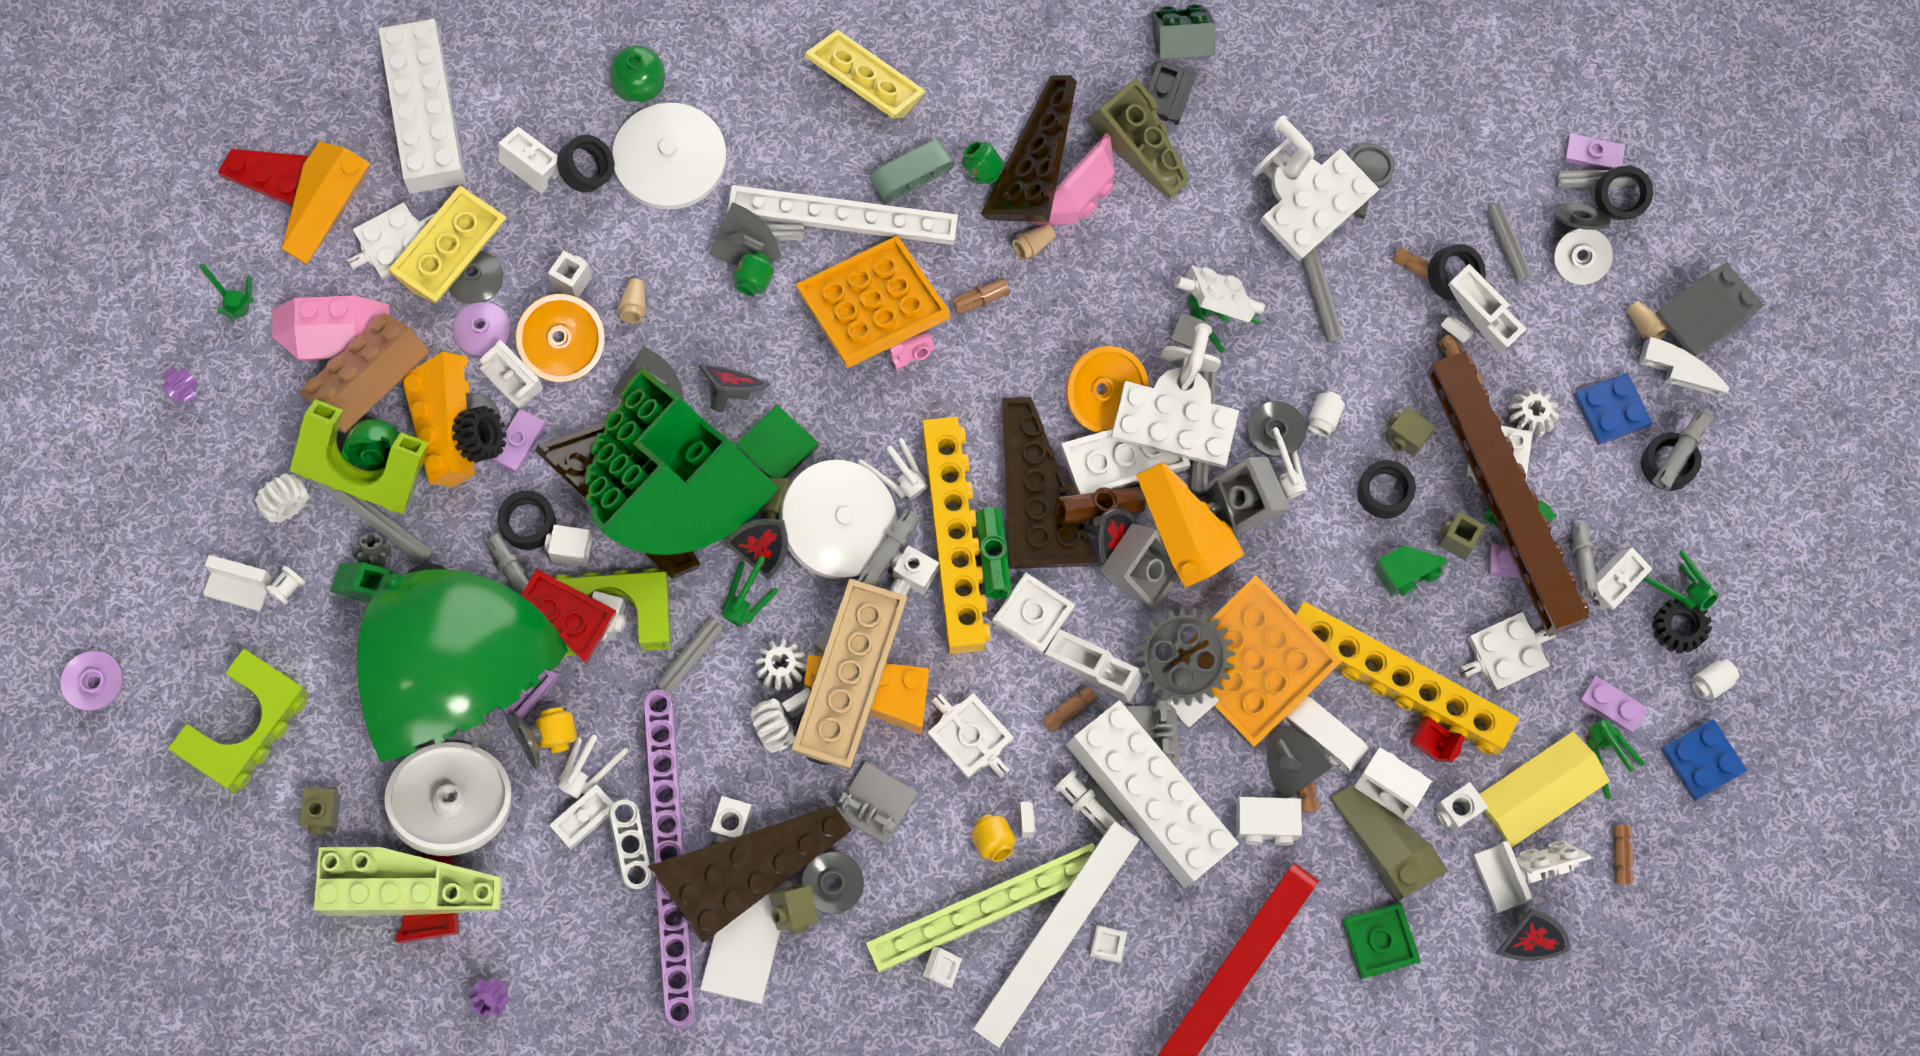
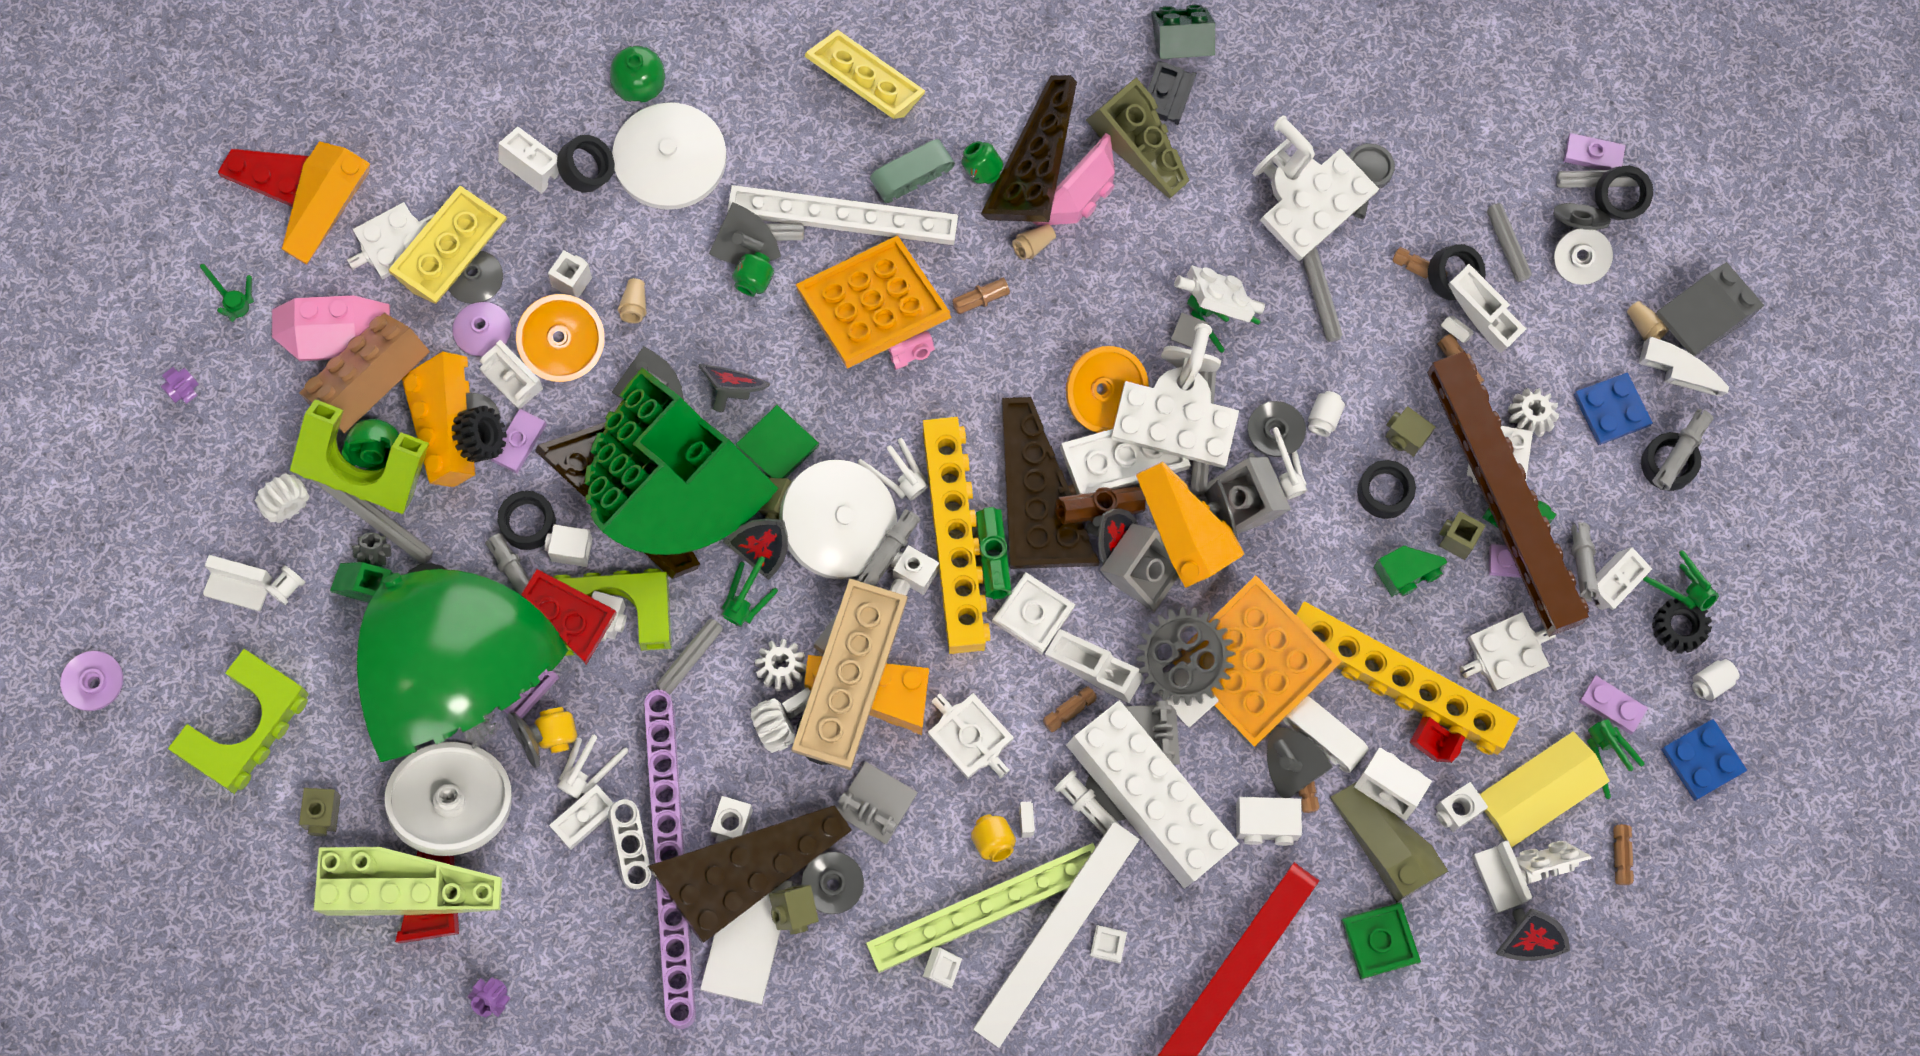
white brick [378,19,466,194] -> none

